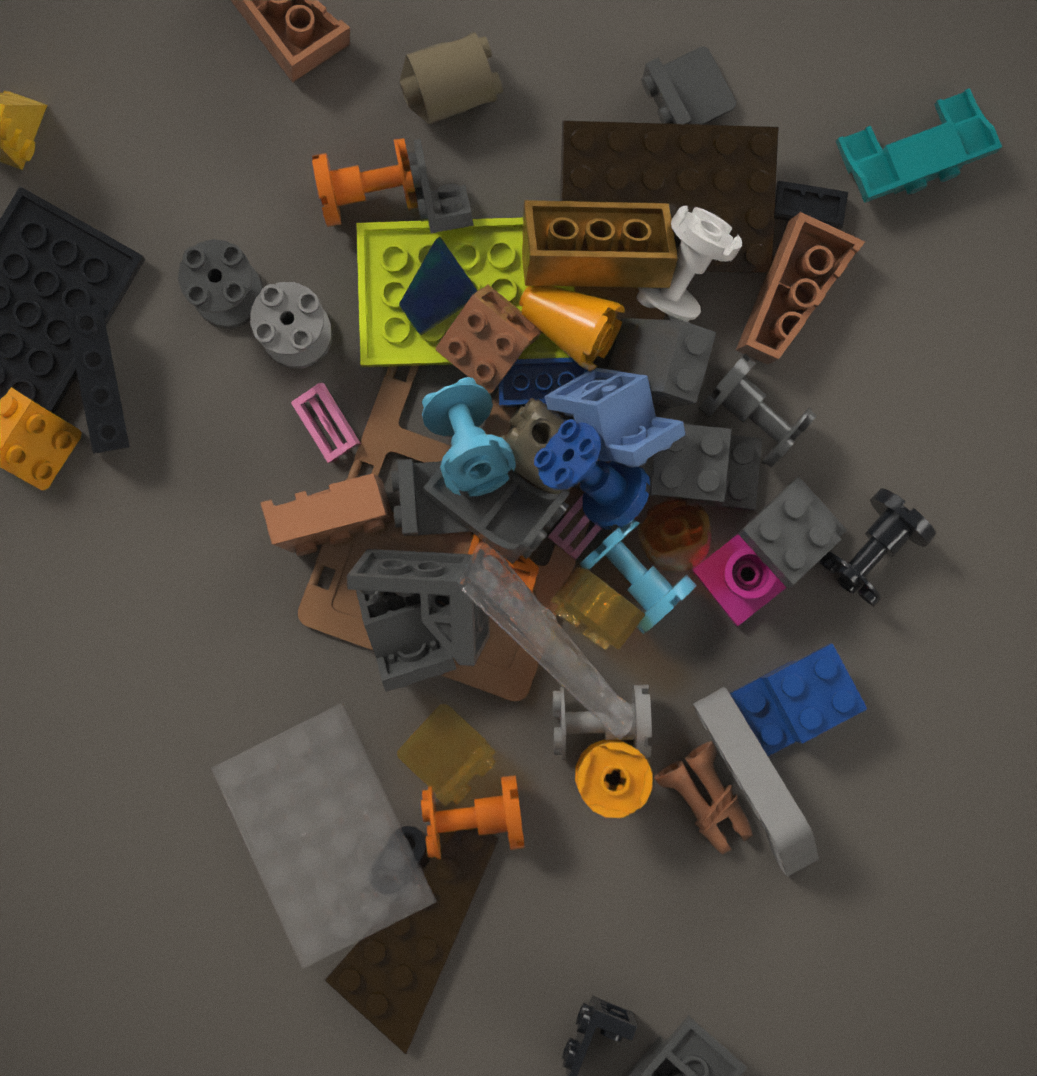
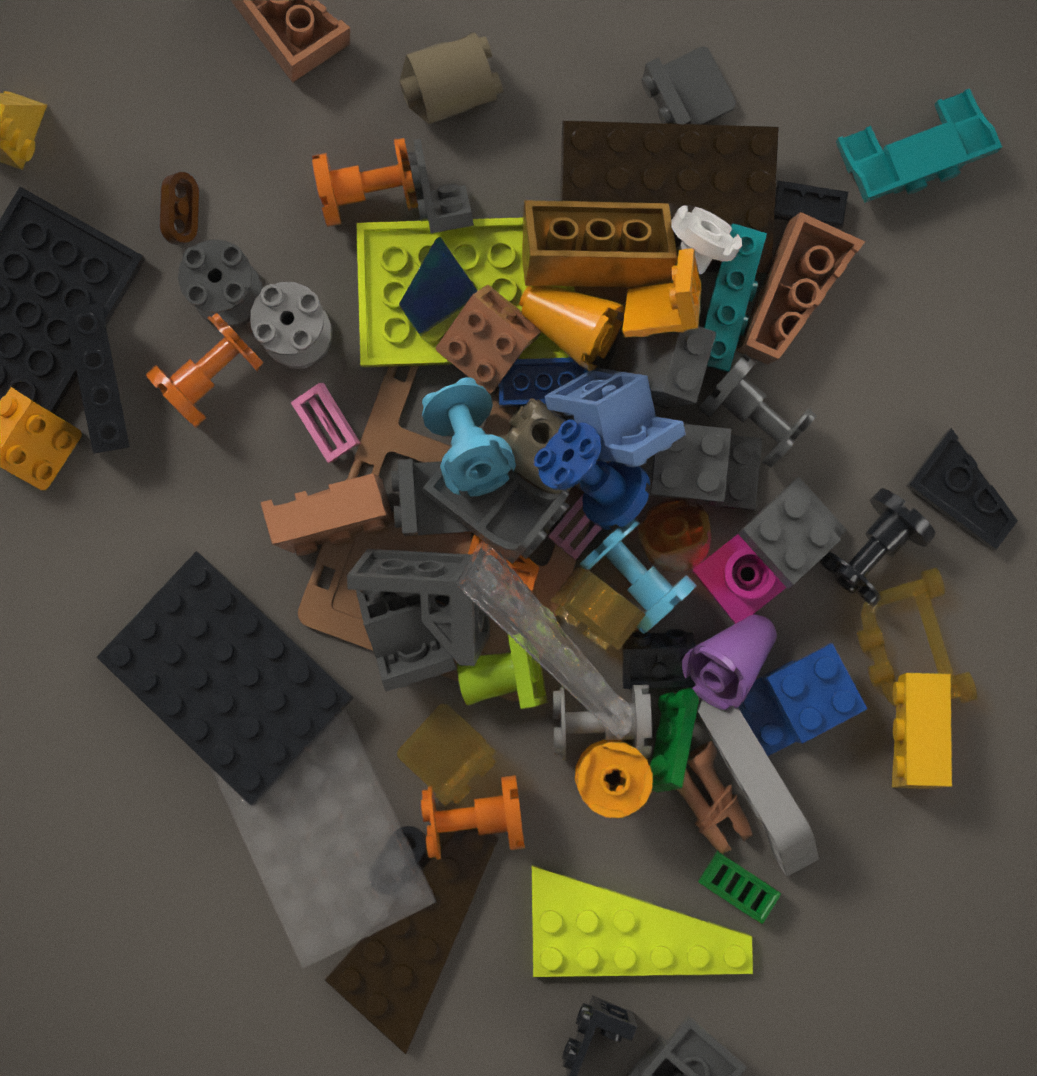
none -> black plate [96,551,354,806]
none -> orange piece [145,313,264,428]
none -> reddish brown plate [160,172,199,245]
none -> lime plant [457,631,548,709]
none -> neon yellow wing [532,865,753,977]
none -> black bracket [621,629,696,689]
none -> light orange bracket [622,248,701,337]
none -> green plate [650,688,699,793]
none -> medium lavender cone [682,614,777,710]
none -> green slope [697,851,781,924]
none -> teal bracket [703,223,767,372]
none -> clear yellow bar [857,567,977,708]
none -> yellow wedge [892,673,952,789]
none -> black wing [906,428,1018,551]

